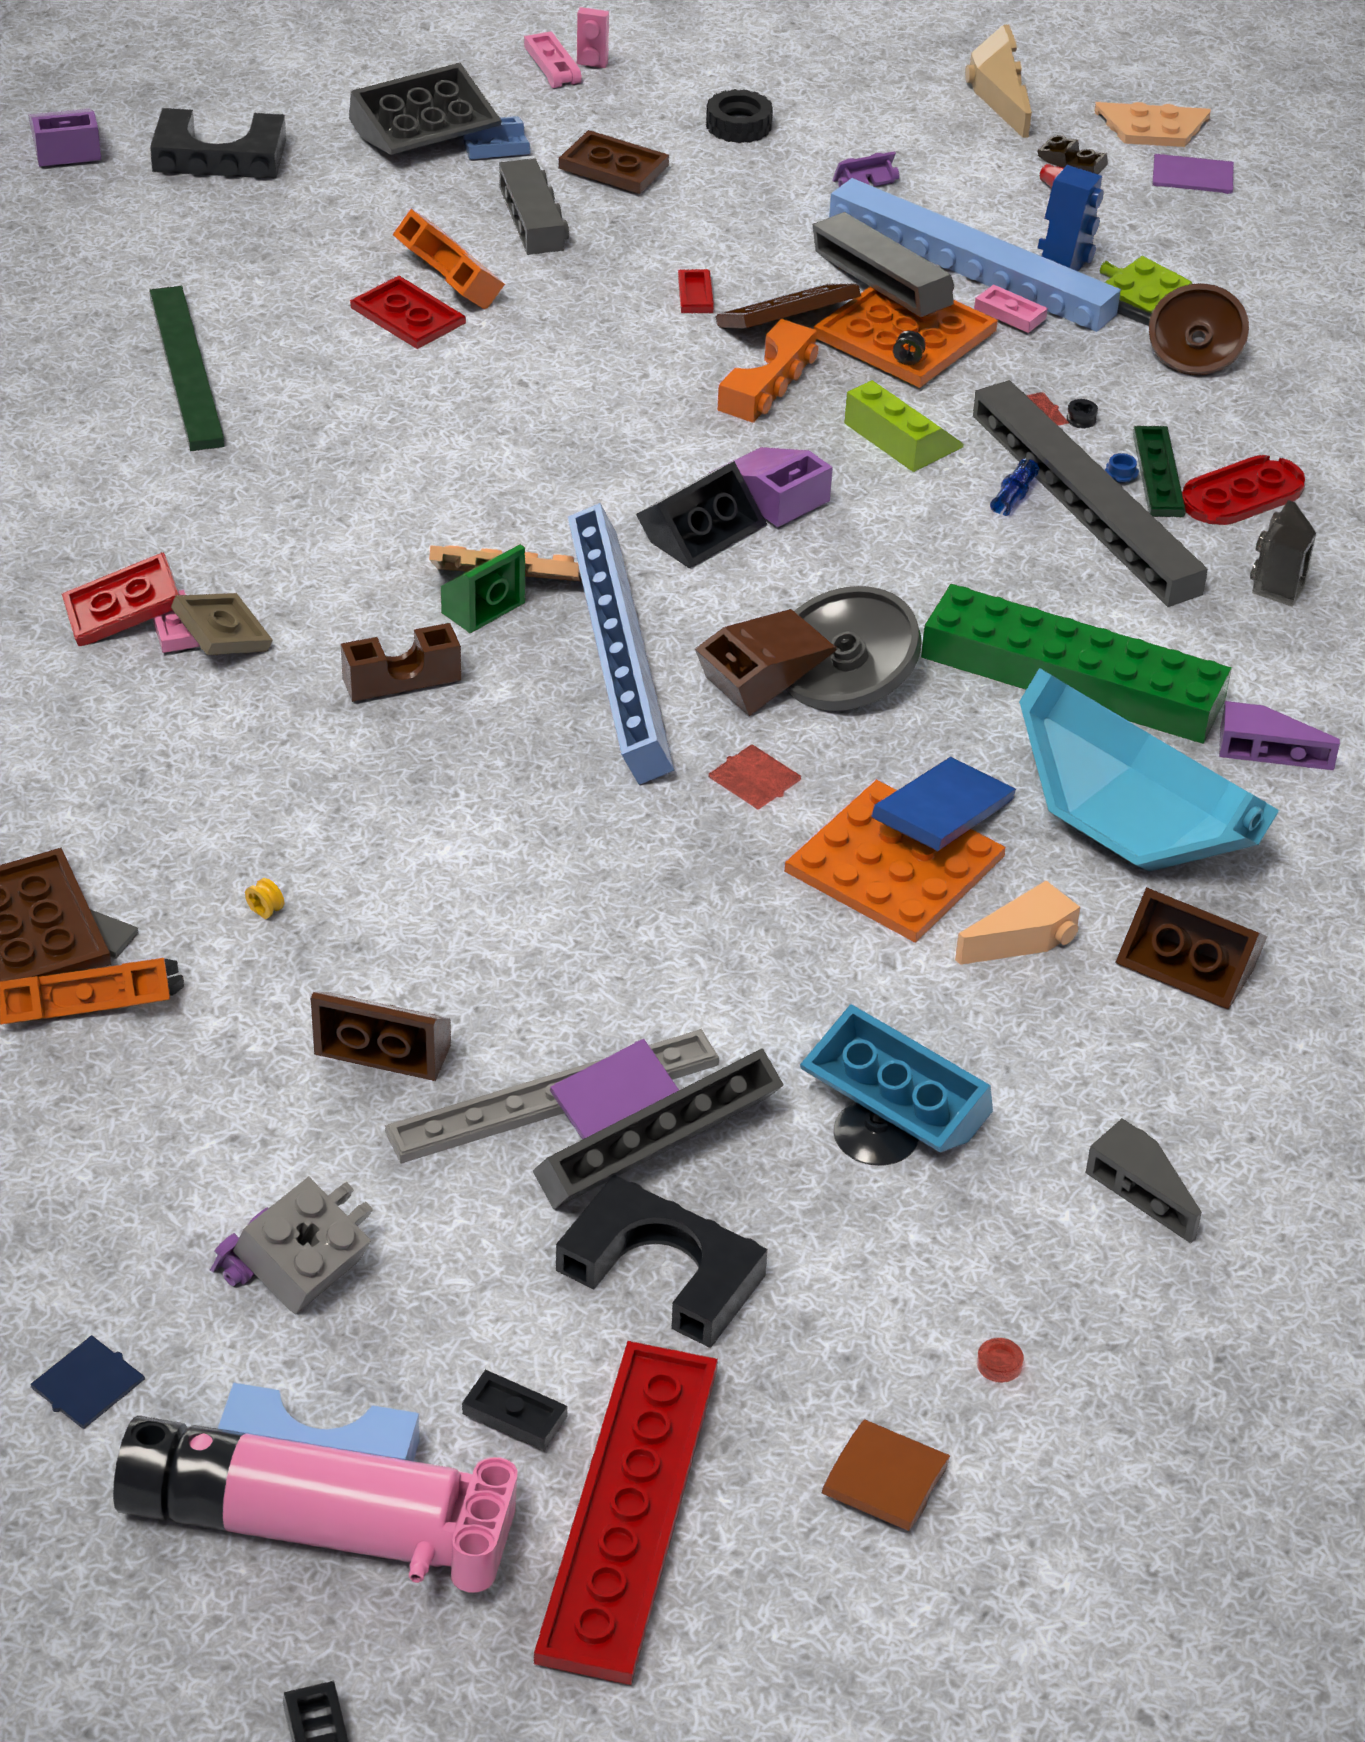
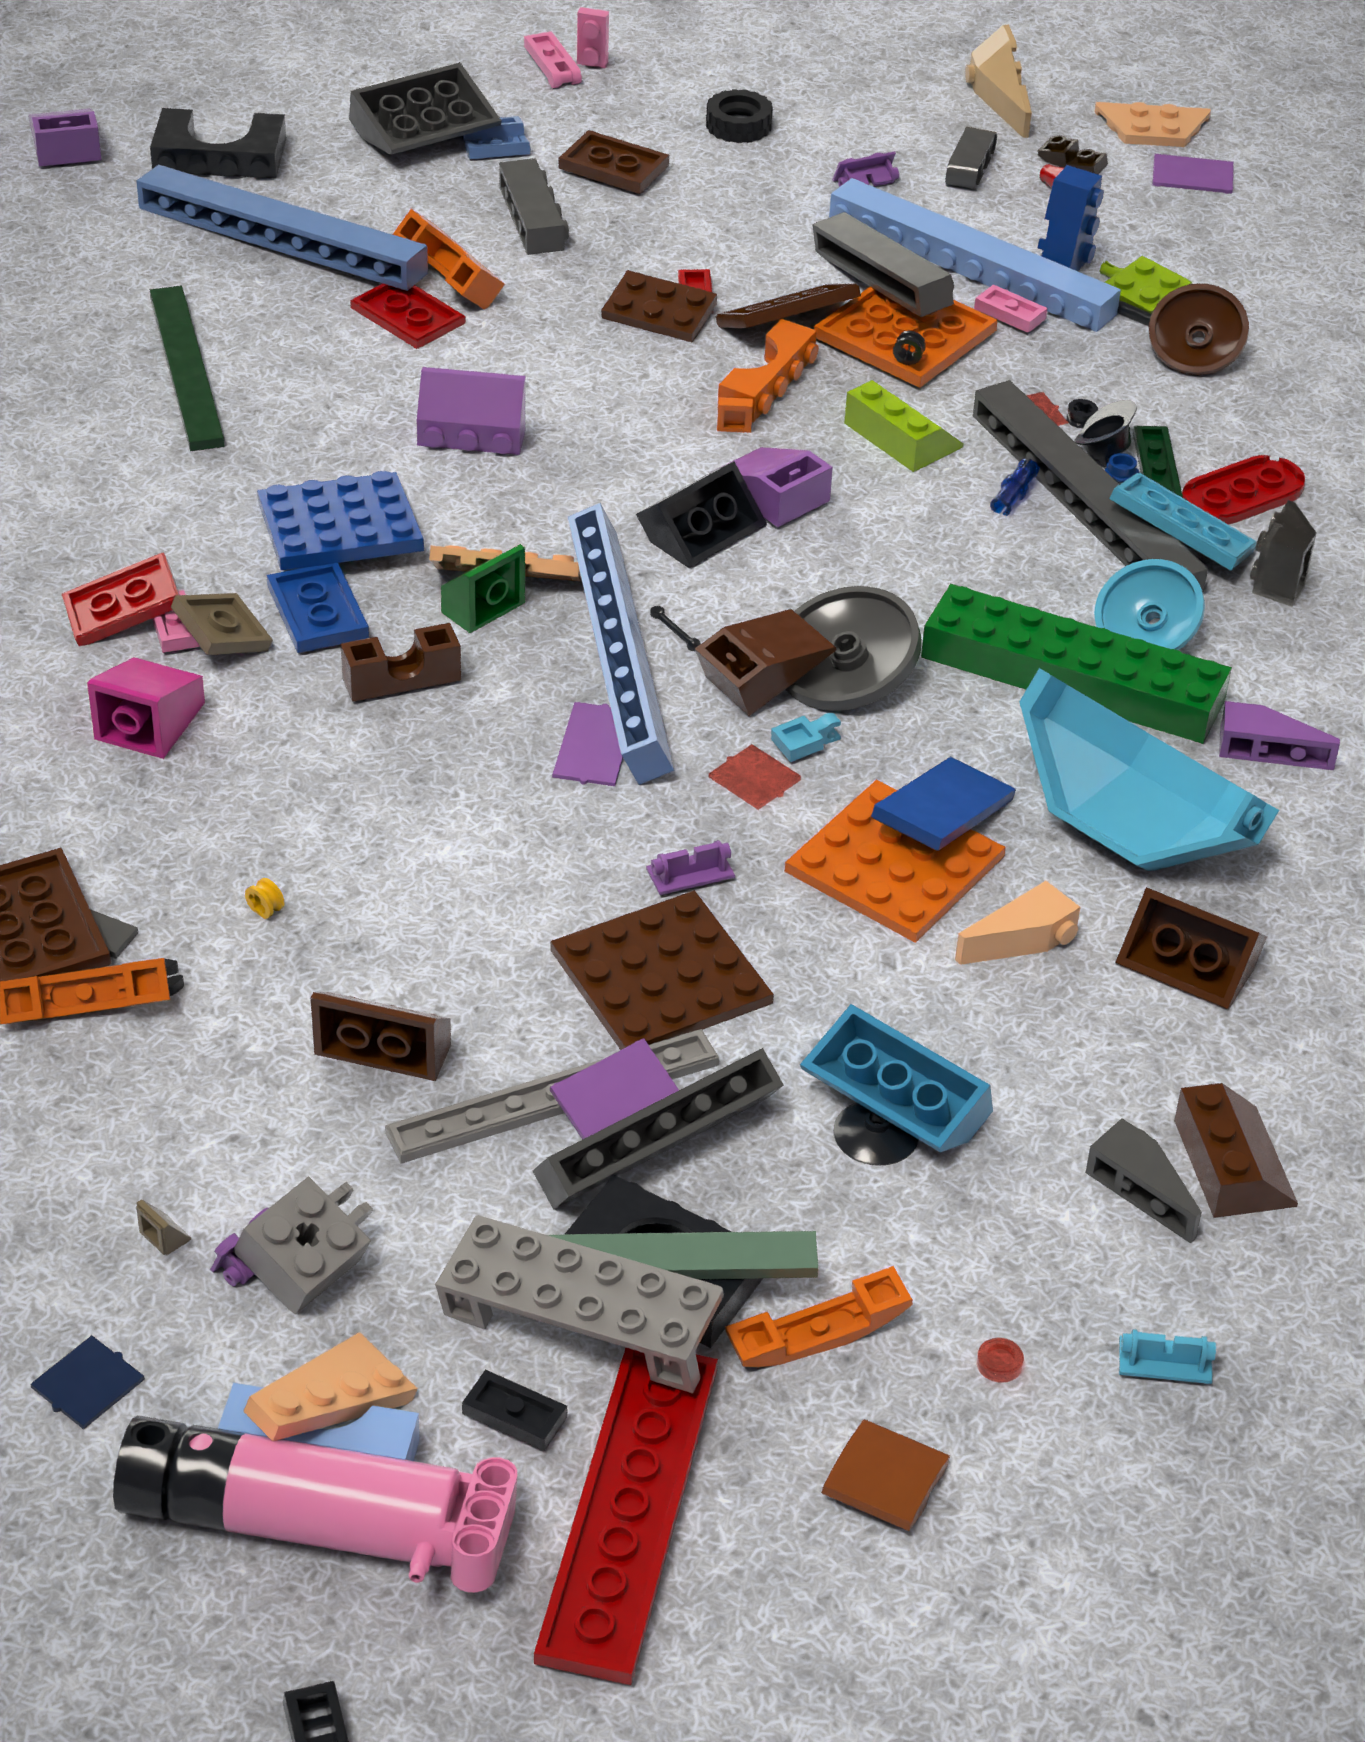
none -> dark pink slope [87,657,205,759]
none -> medium blue brick [136,165,428,291]
none -> dark tan slope [136,1199,191,1255]
none -> light nougat wing [243,1332,418,1441]
none -> plate [257,471,424,571]
none -> blue plate [267,563,369,653]
none -> medium lavender slope [416,367,526,455]
none -> light grey bracket [435,1215,724,1393]
none -> sand green tile [548,1231,818,1279]
none -> reddish brown plate [550,890,774,1050]
none -> medium lavender piece [552,702,623,786]
none -> reddish brown plate [601,270,717,342]
none -> medium lavender hinge [646,840,735,895]
none -> black hinge [650,606,701,652]
none -> orange plate [717,397,753,433]
none -> orange slope [725,1266,912,1367]
none -> medium azure plate [771,713,841,762]
none -> dark grey beam [945,126,997,190]
none -> black piece [1074,400,1137,467]
none -> medium azure dish [1094,559,1205,650]
none -> medium azure tile [1109,473,1258,570]
none -> medium azure hinge [1119,1329,1216,1384]
none -> reddish brown slope [1174,1083,1298,1218]

